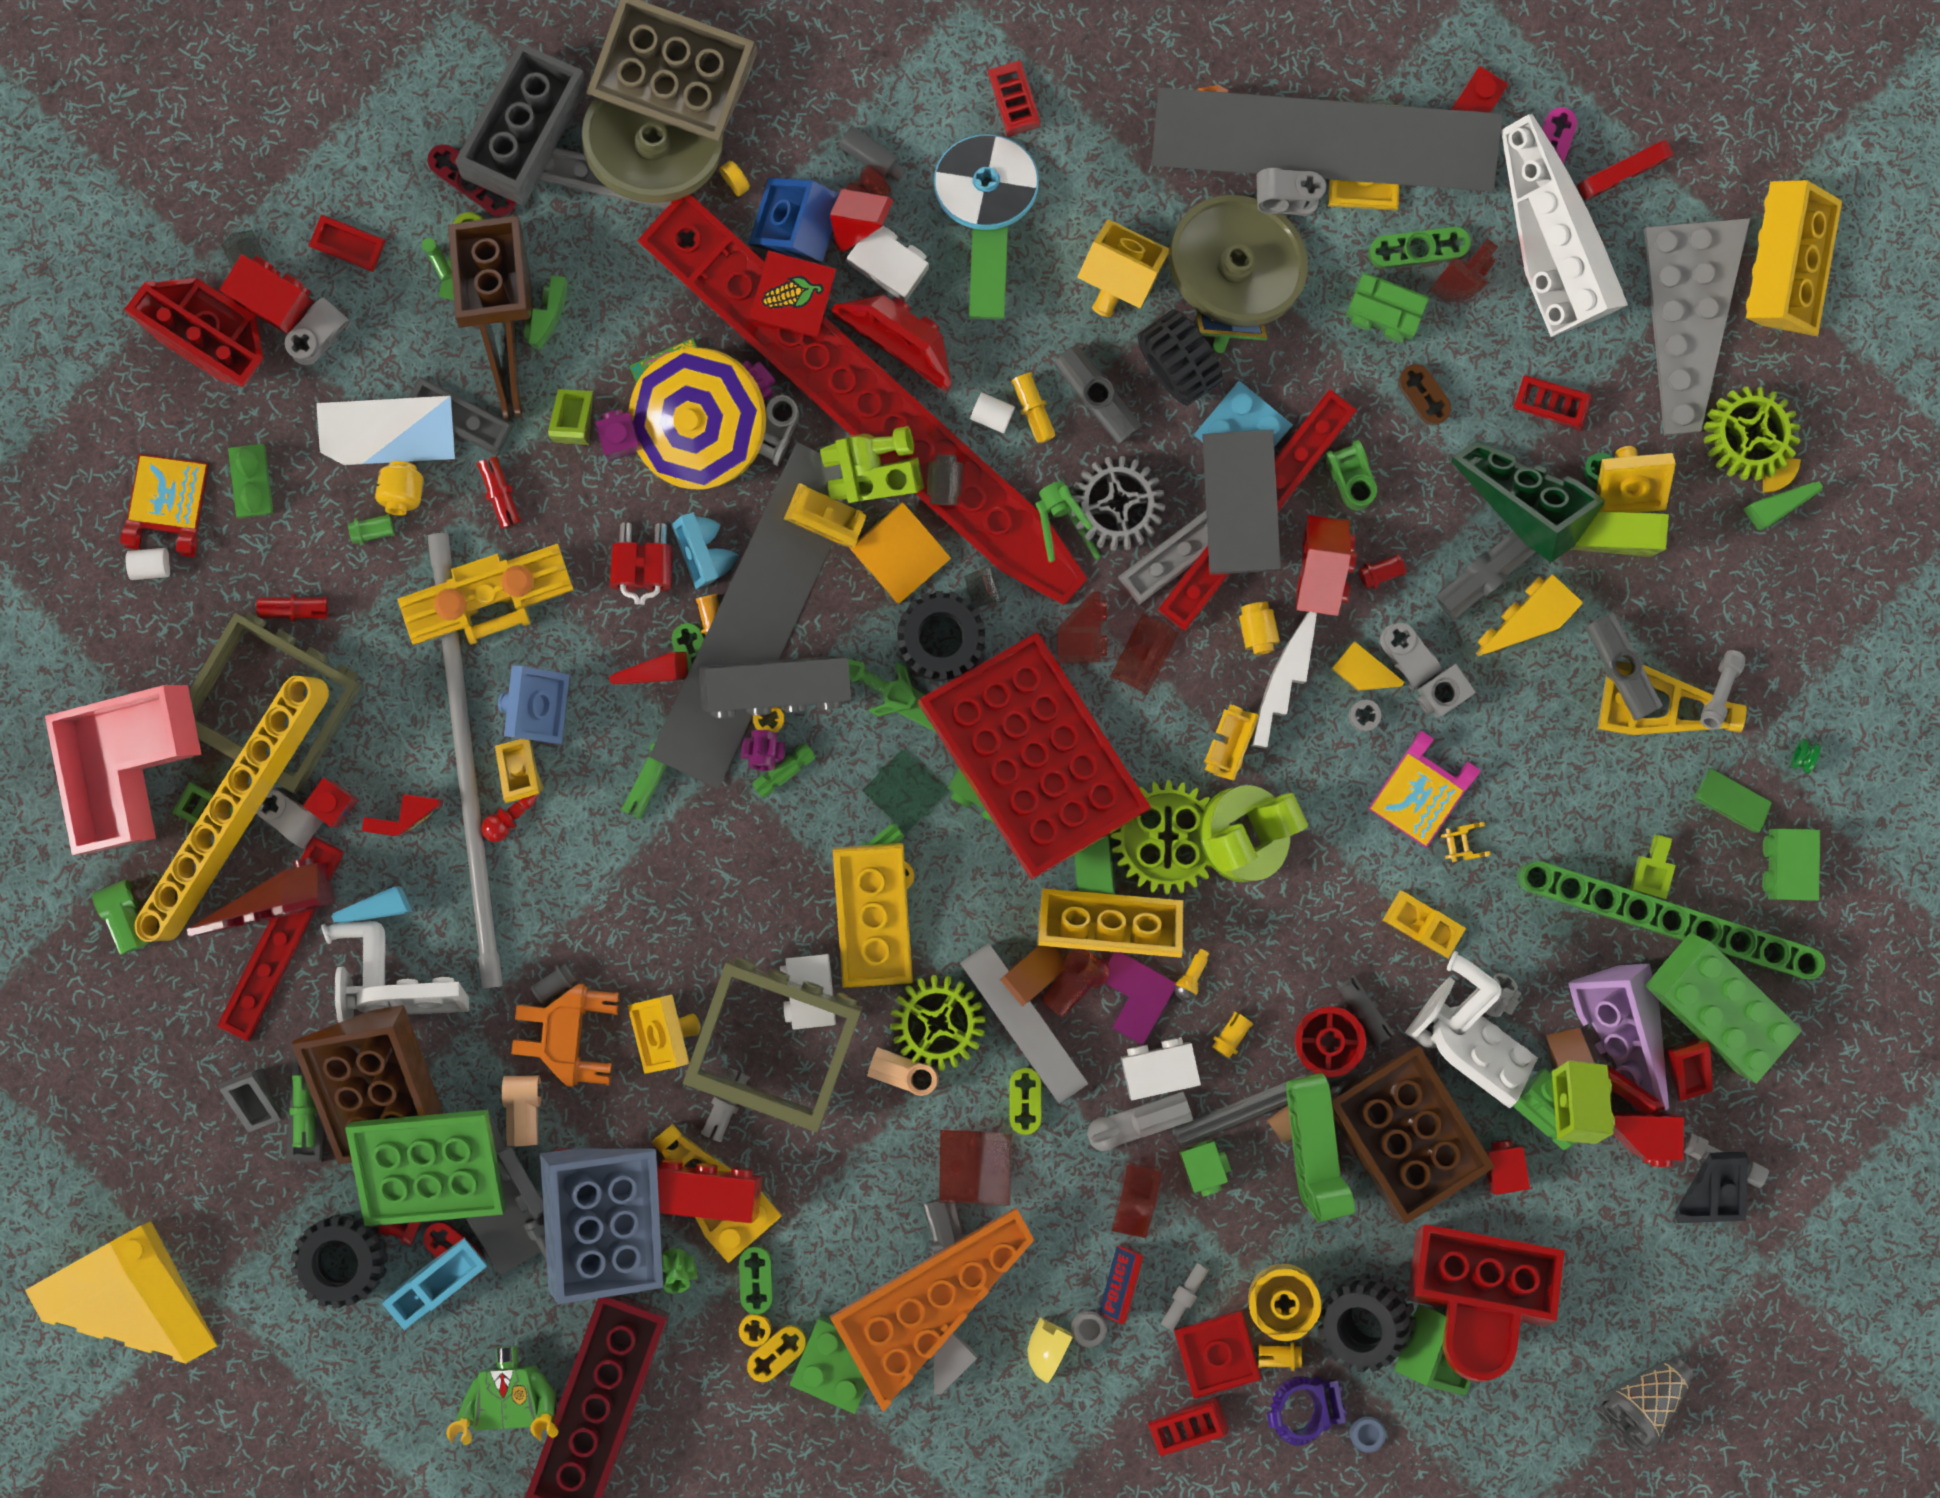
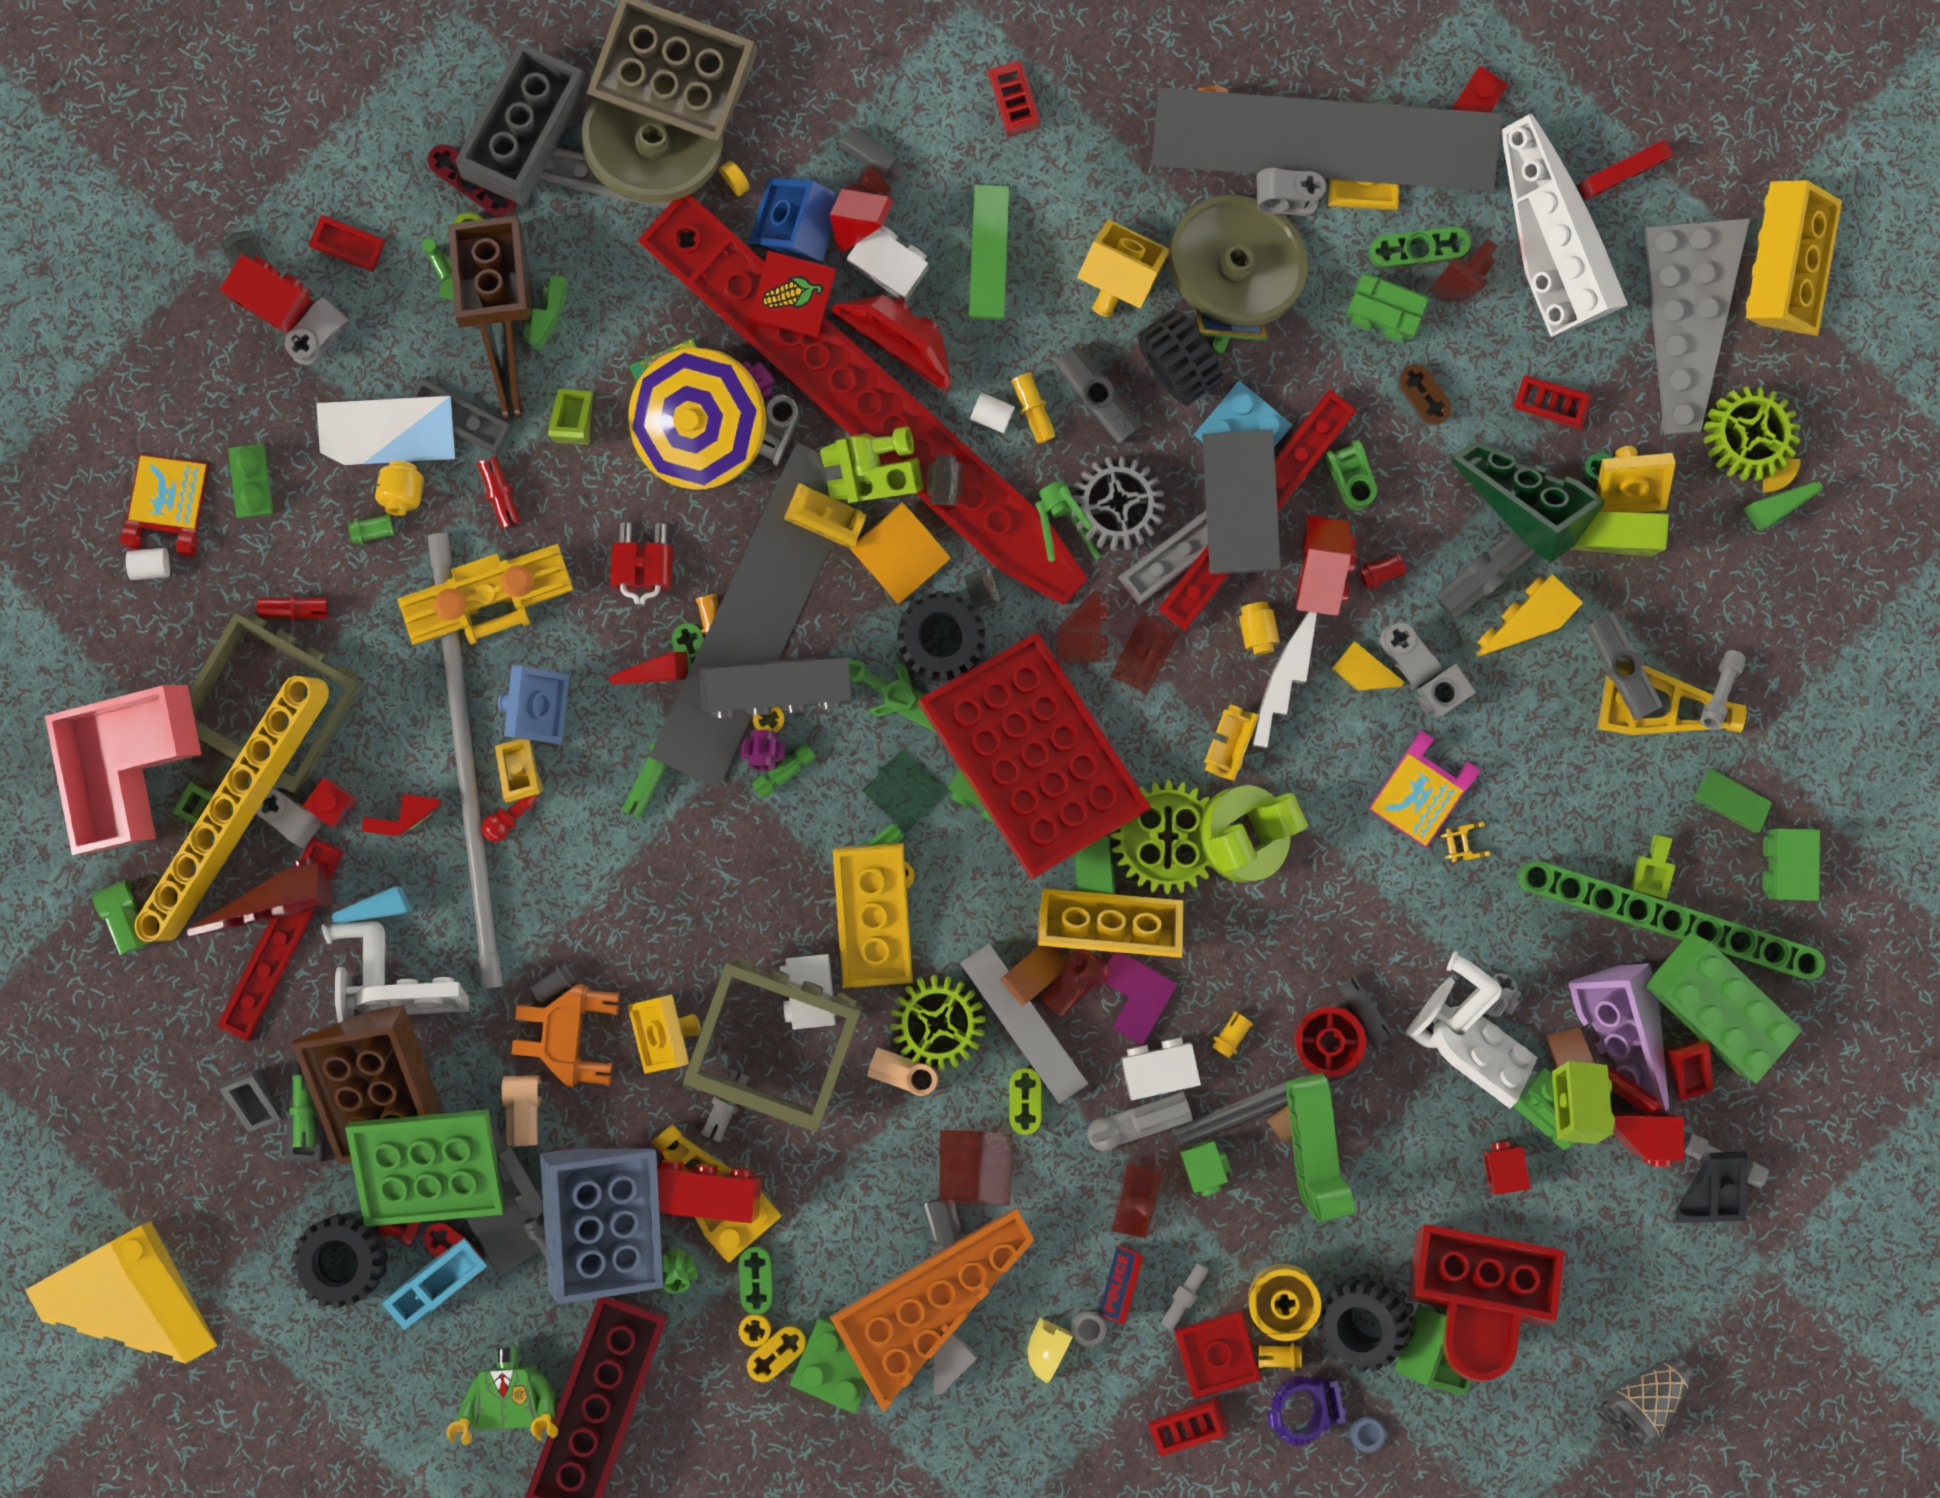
red wedge [124,278,264,387] -> none
magenta brick [595,409,641,461] -> none
medium azure tile [671,512,739,590] -> none
piece [934,134,1039,230] -> none
yellow piece [1174,949,1209,1001] -> none
reddish brown slope [1331,1045,1495,1225] -> none
light grey bush [1348,699,1382,732] -> none
yellow slope [1382,890,1466,959] -> none
dark pink beam [1542,107,1577,163] -> none
green bush [1790,738,1821,774] -> none

